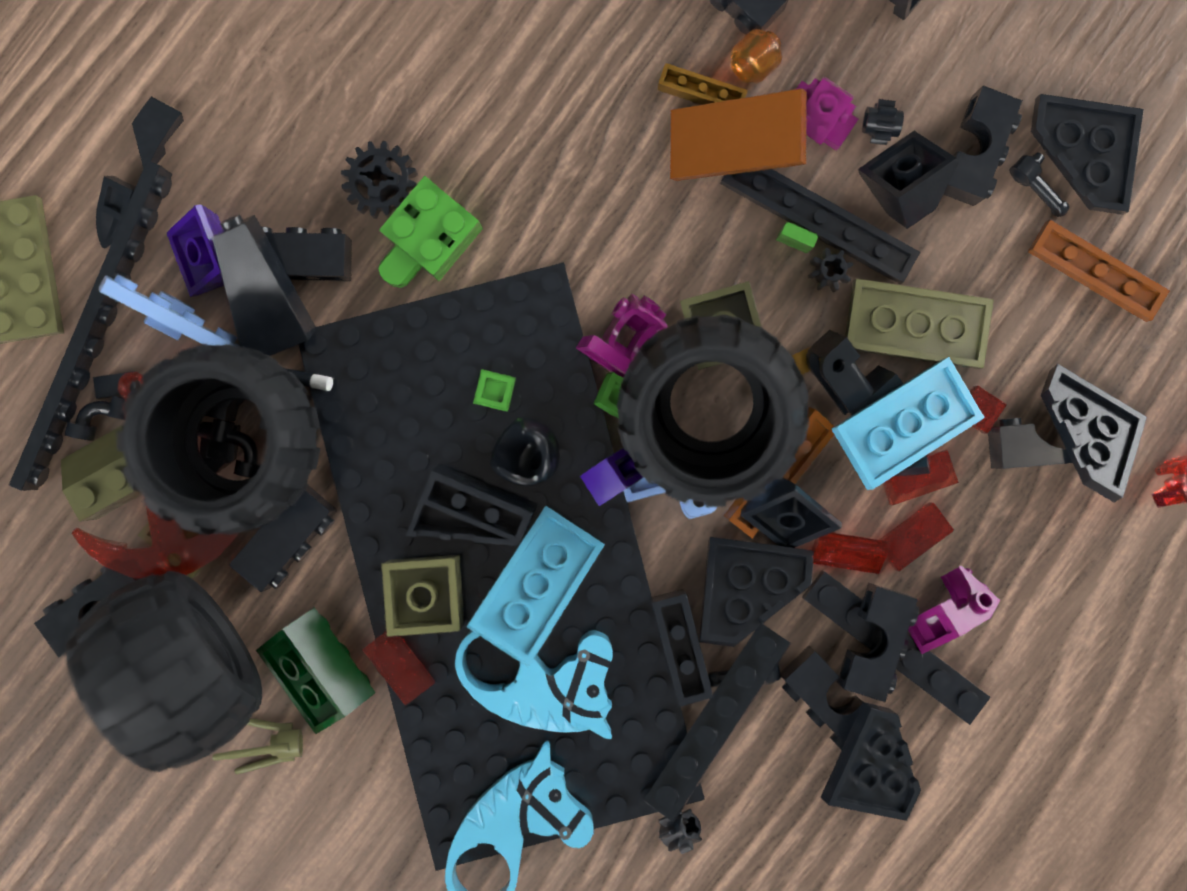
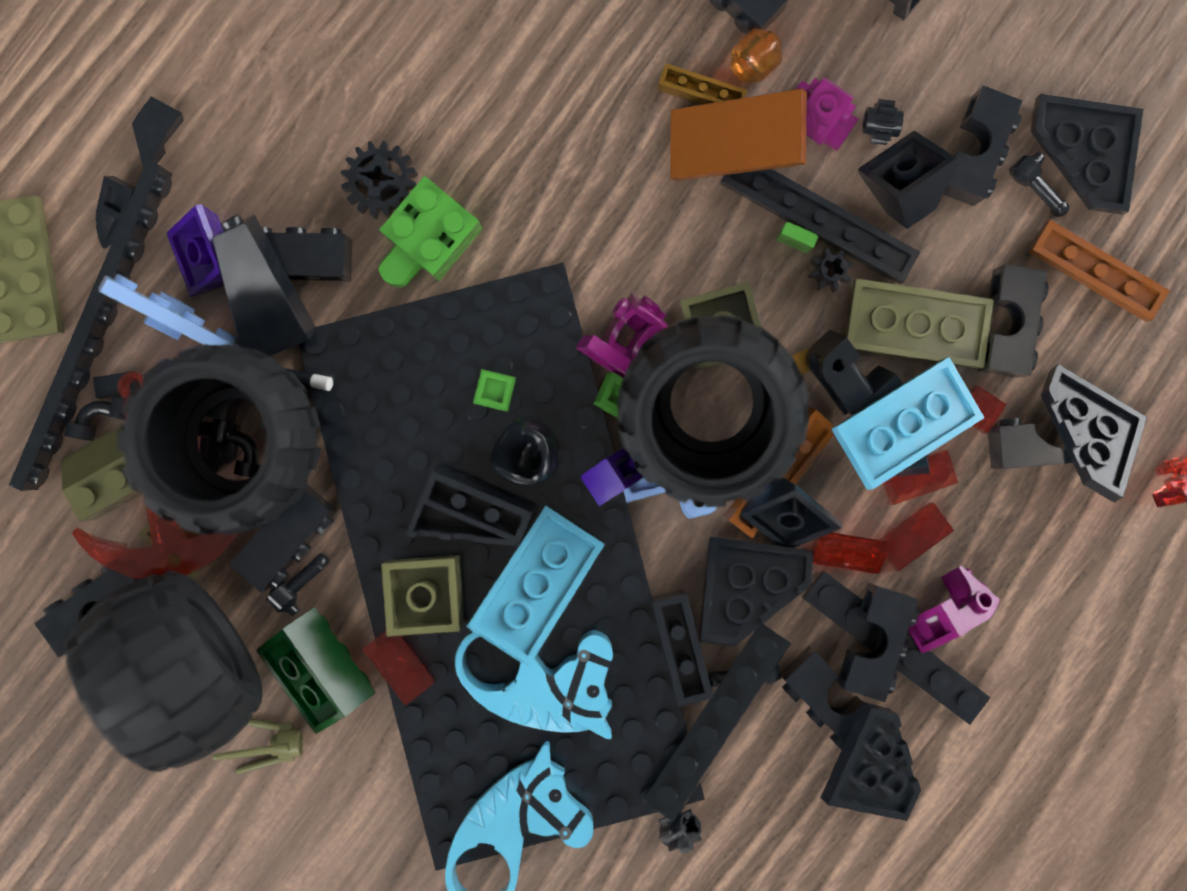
none -> black piece [266,553,330,617]
none -> black arch [977,265,1049,378]

